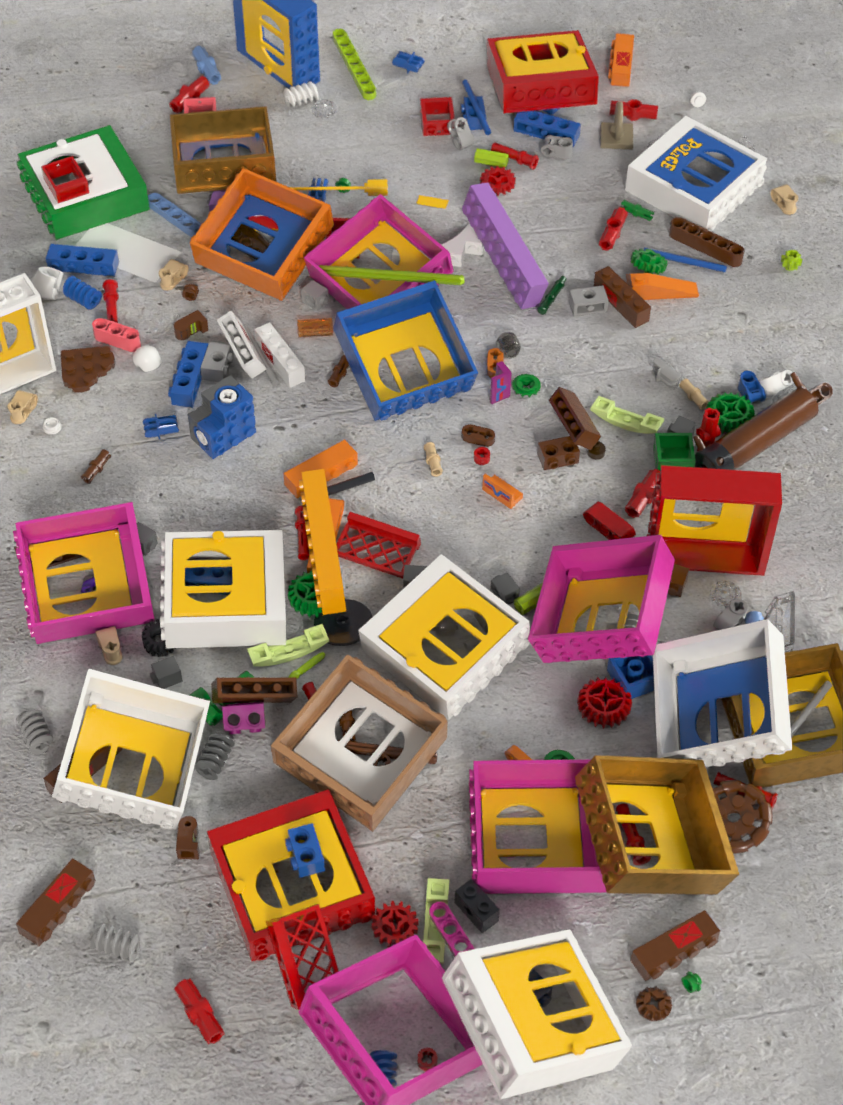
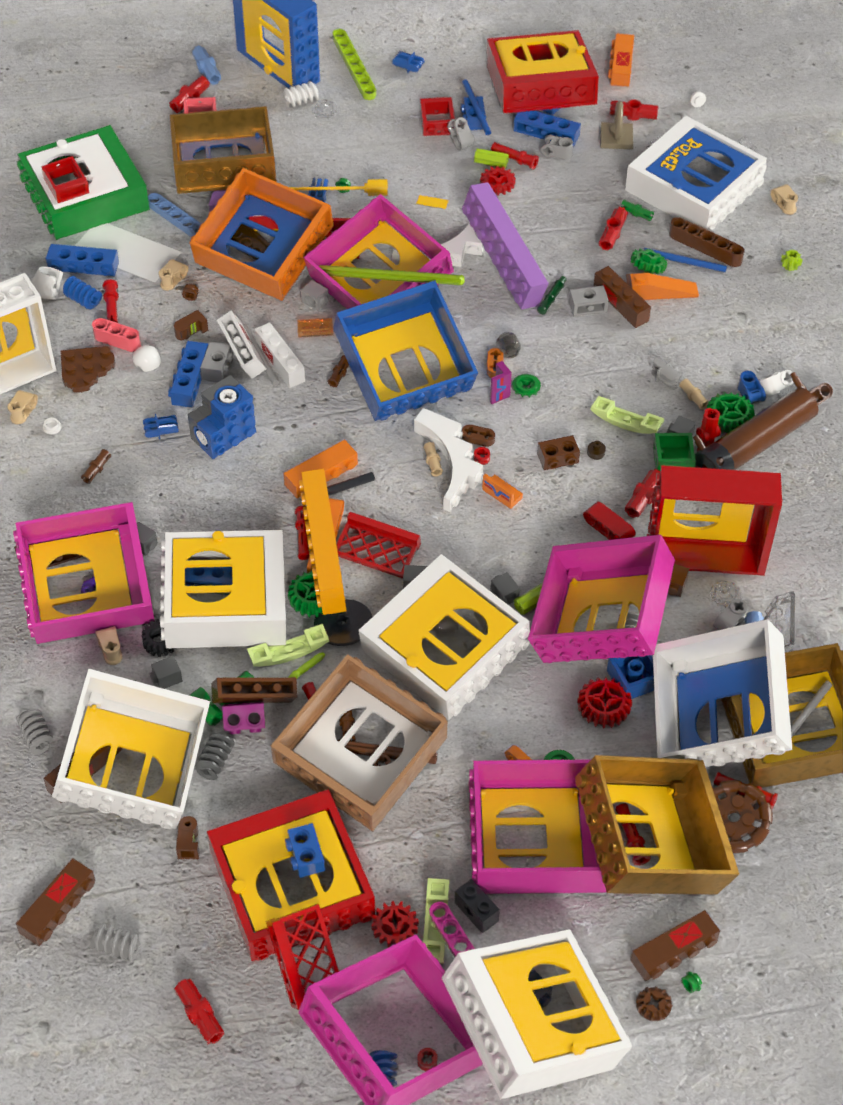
reddish brown brick [549,387,601,450] -> none
none -> white arch [414,408,484,512]

